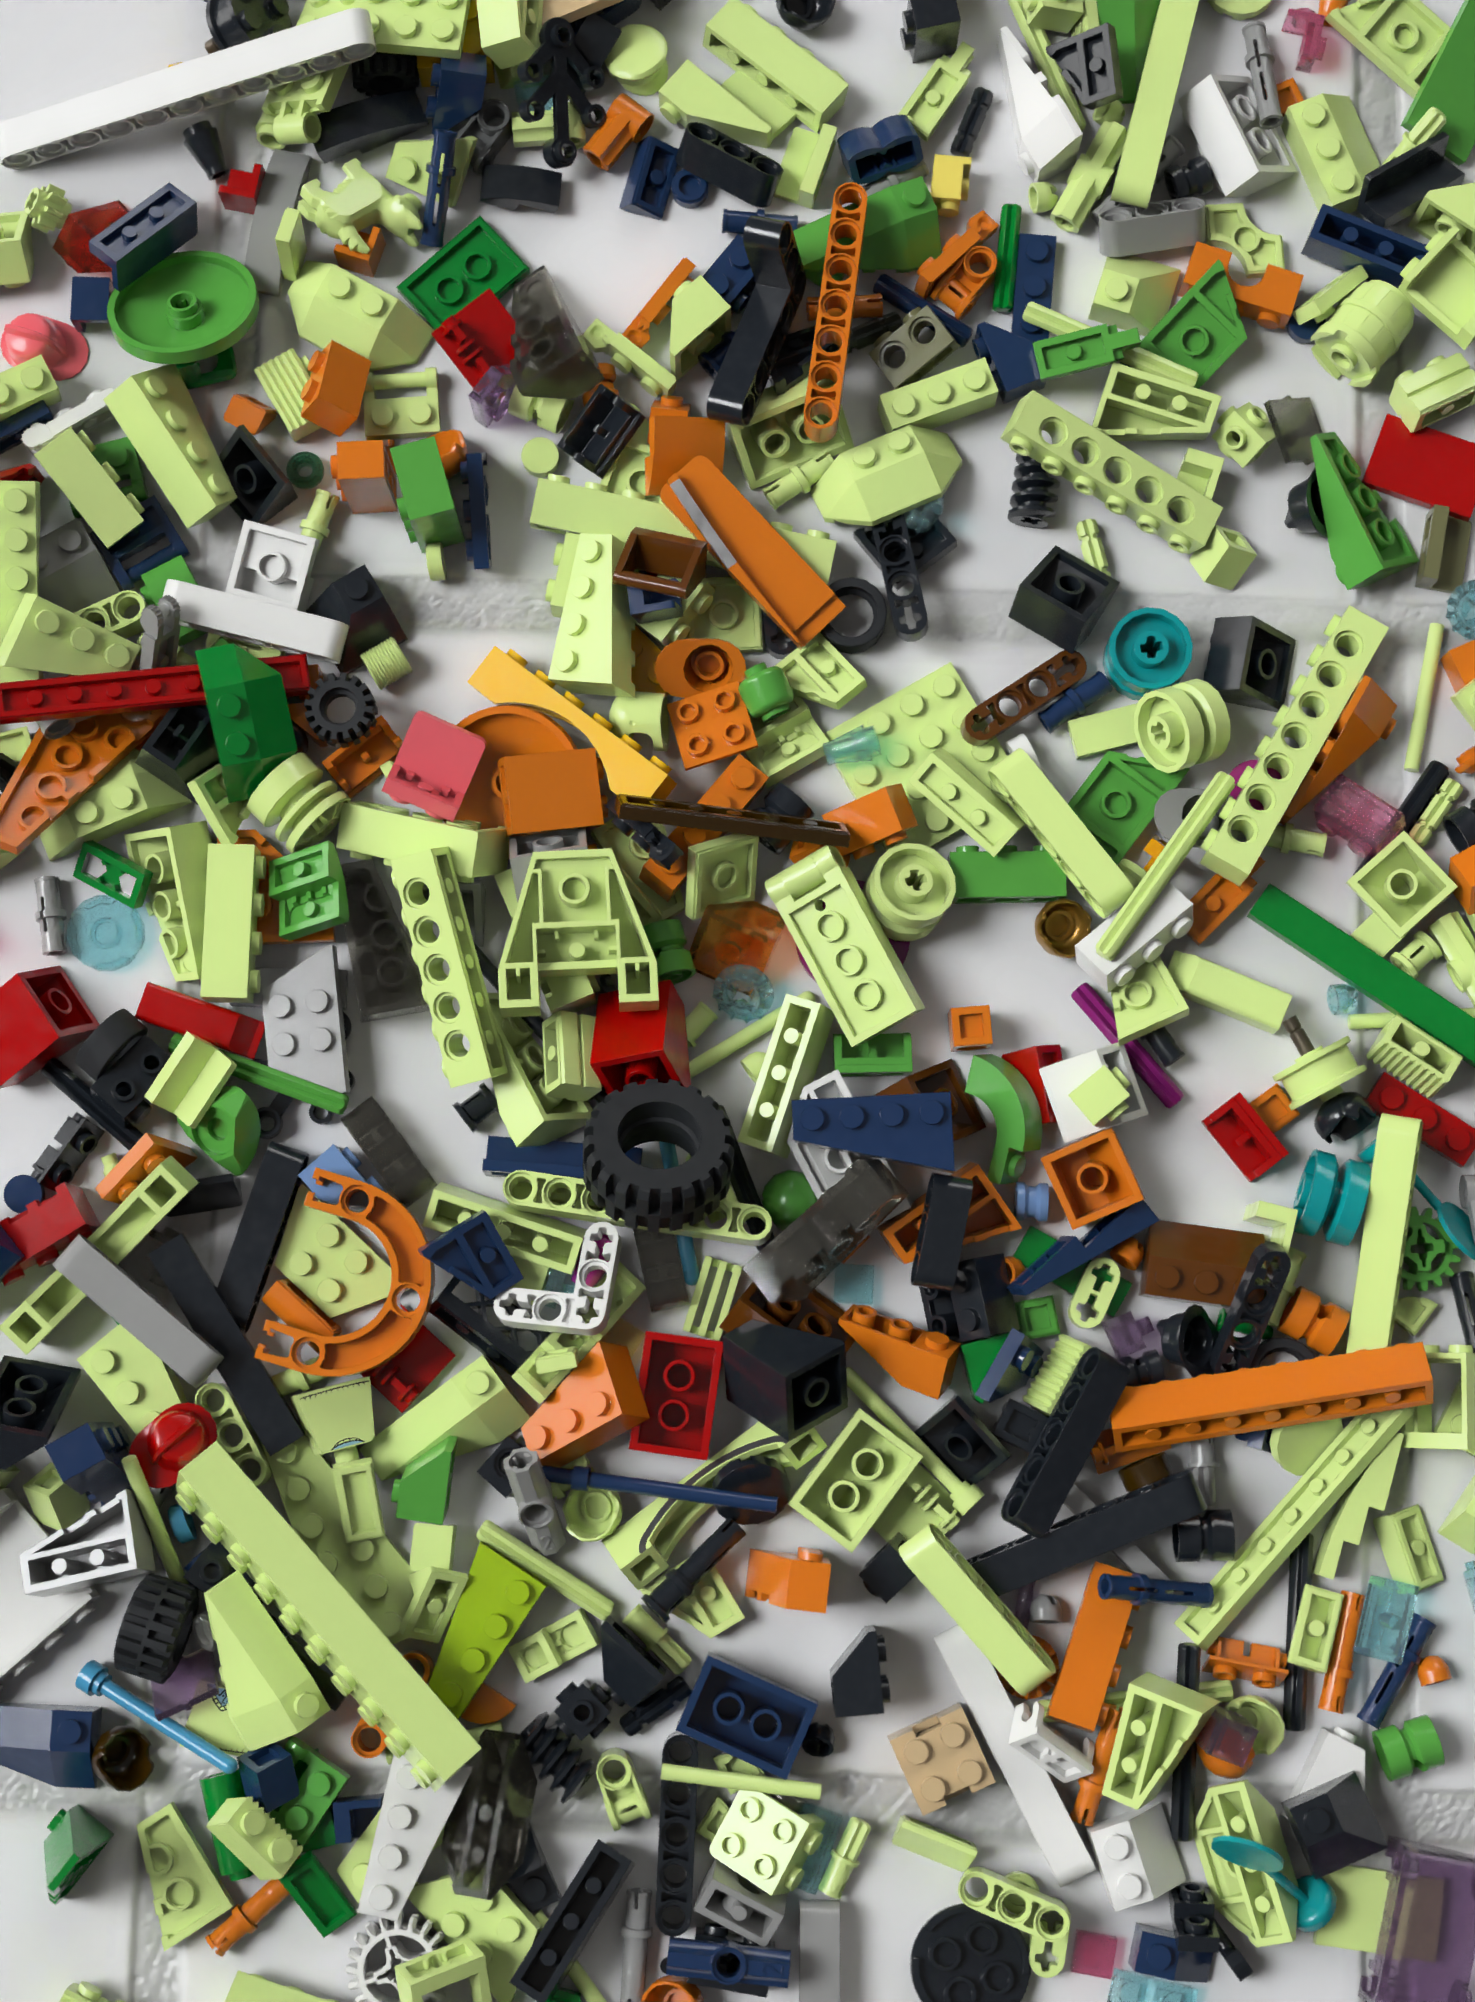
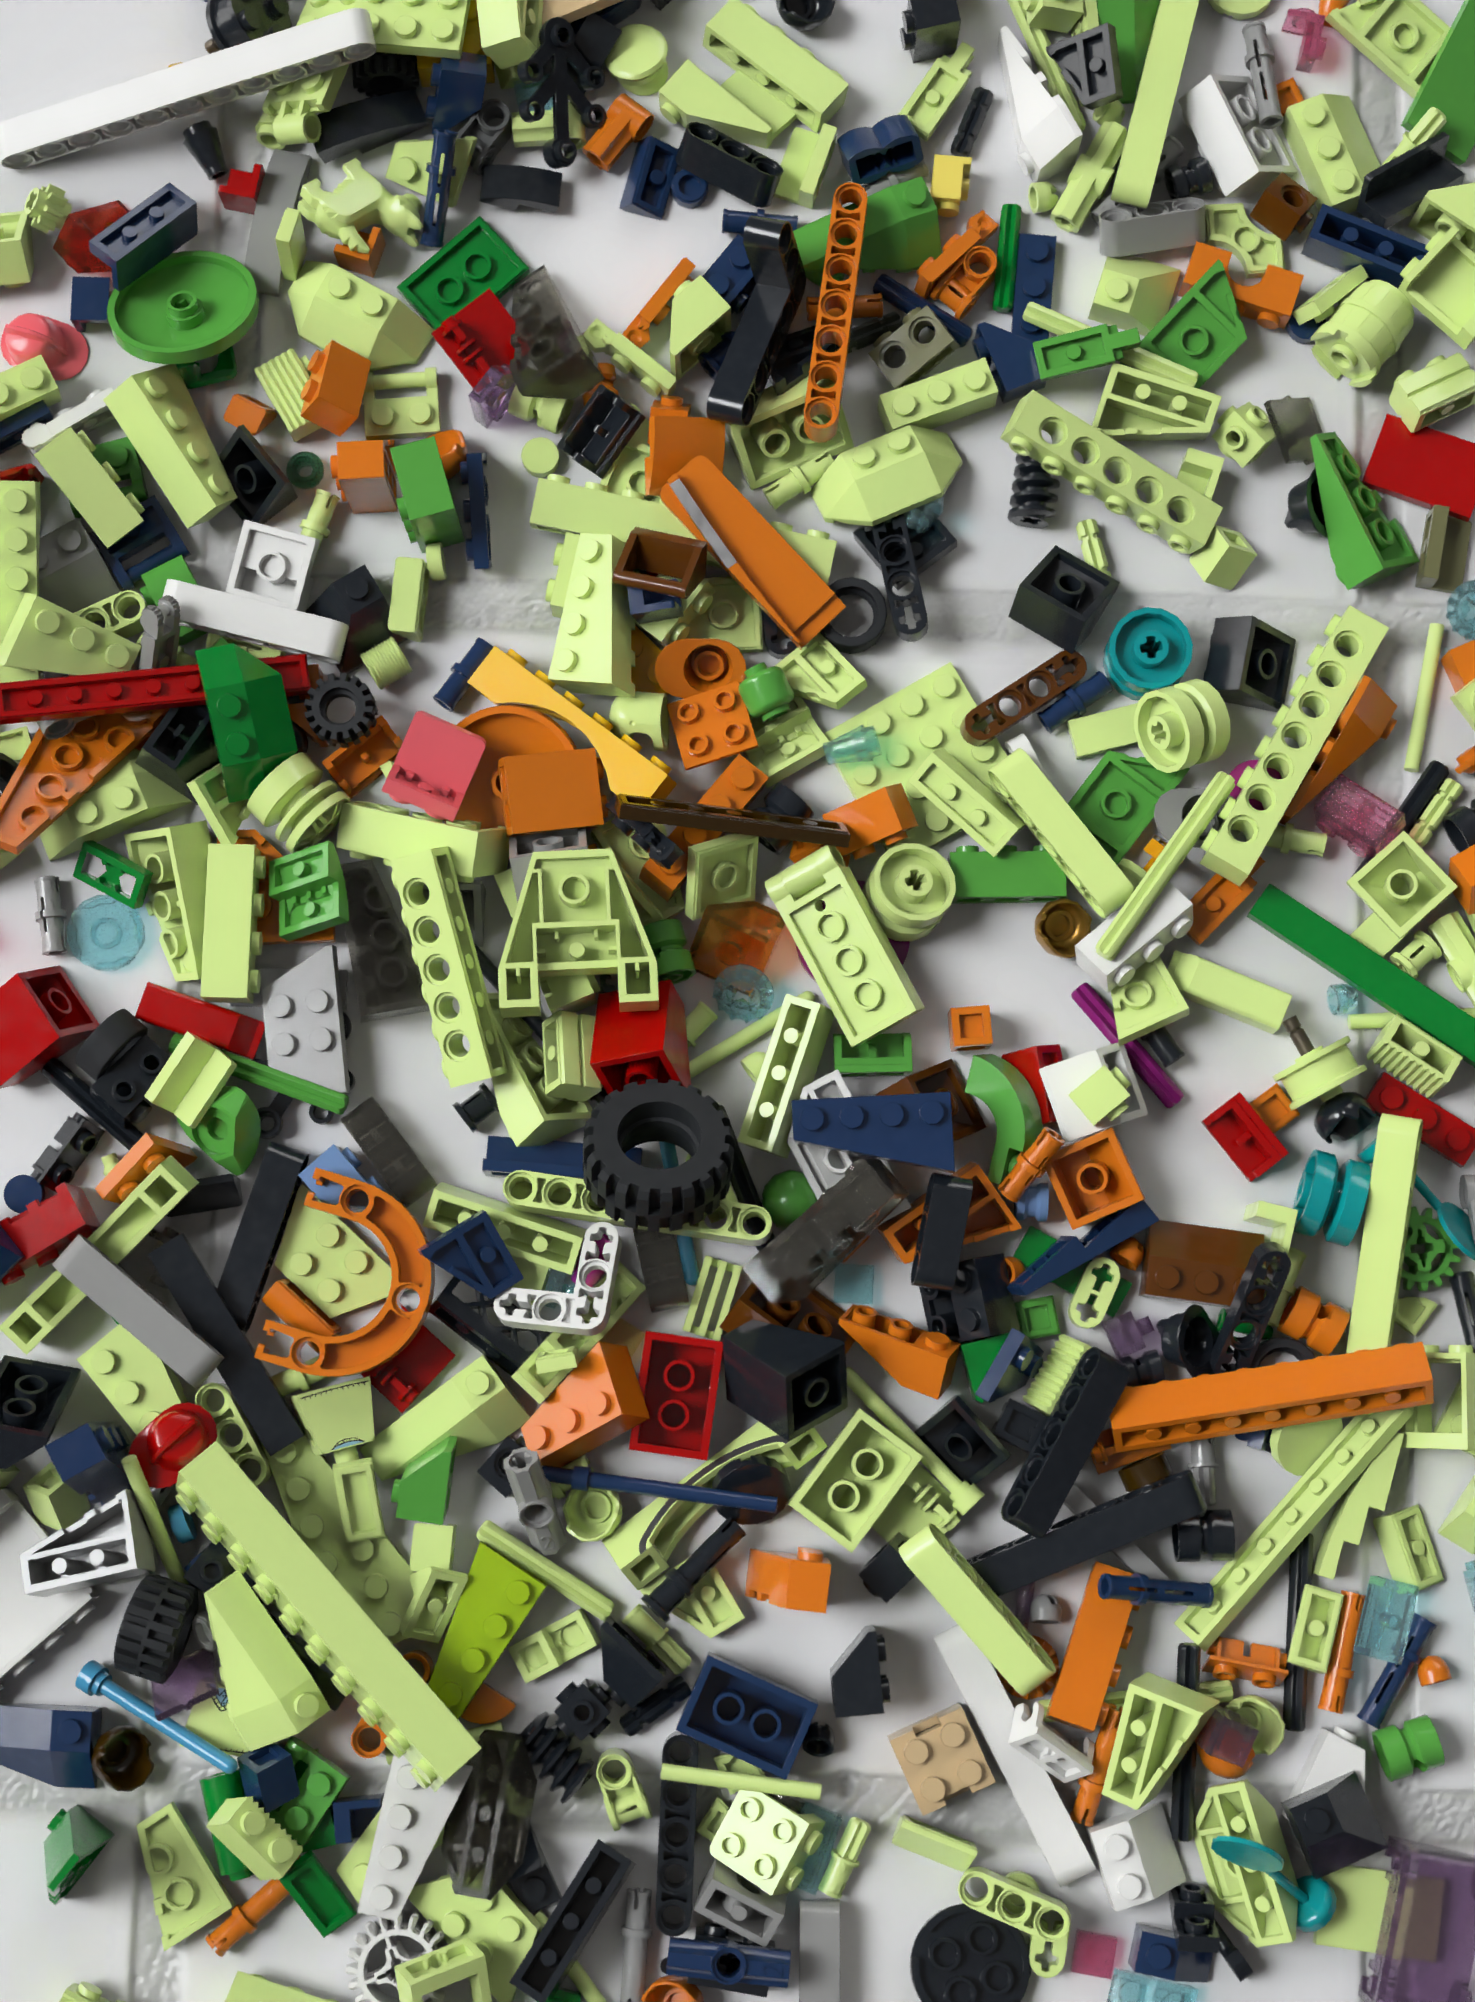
none -> yellowish green slope [388,557,430,642]
none -> dark blue pin [433,637,493,712]
none -> orange pin [997,1127,1065,1203]
none -> reddish brown brick [1249,172,1318,242]

